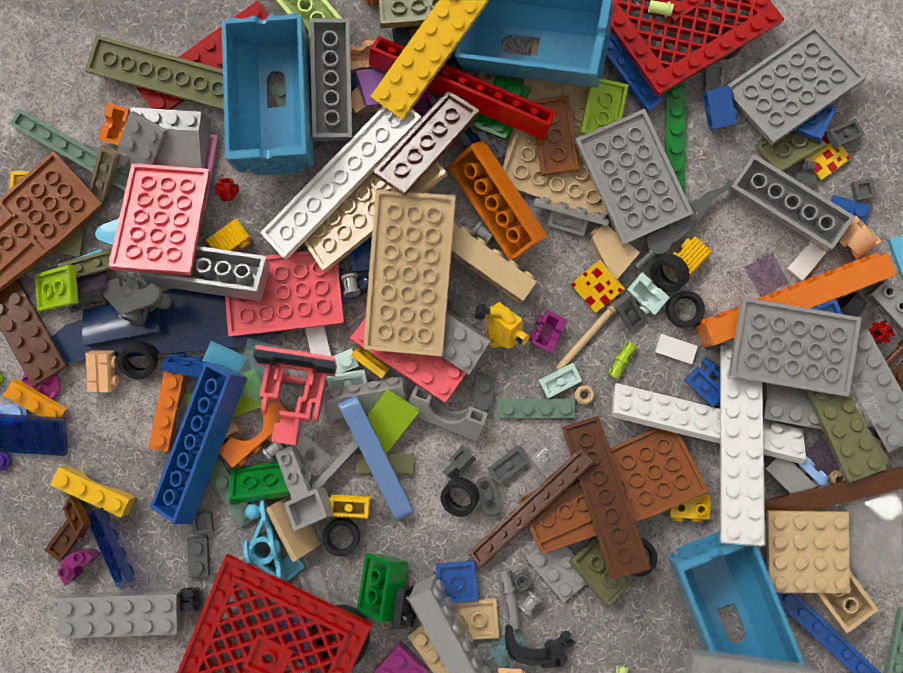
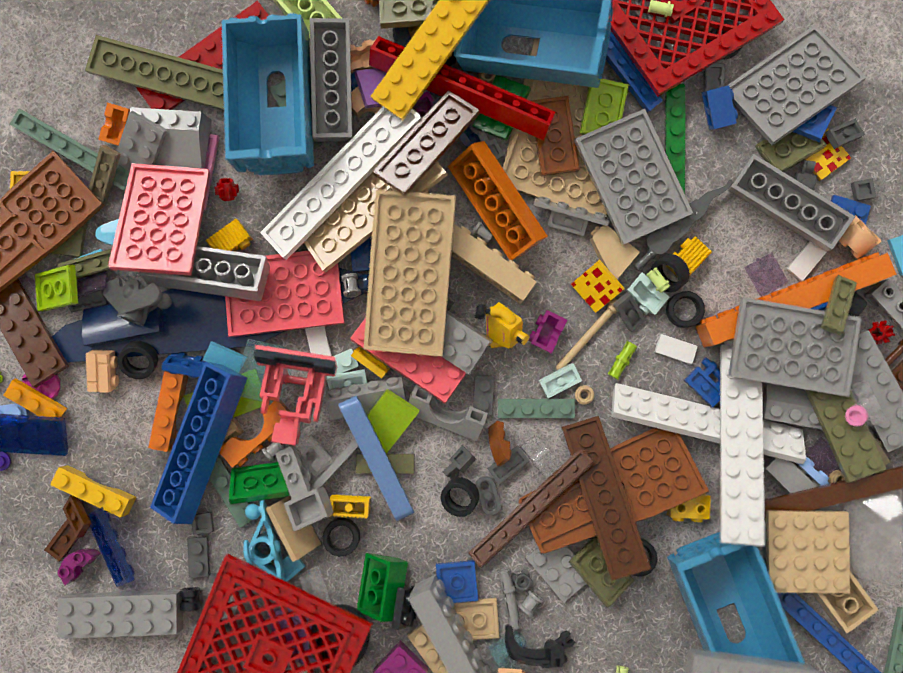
none -> dark orange slope [488,420,512,466]
none -> yellowish green pin [646,267,670,293]
none -> olive tile [821,275,857,336]
none -> bright pink tile [845,405,868,426]

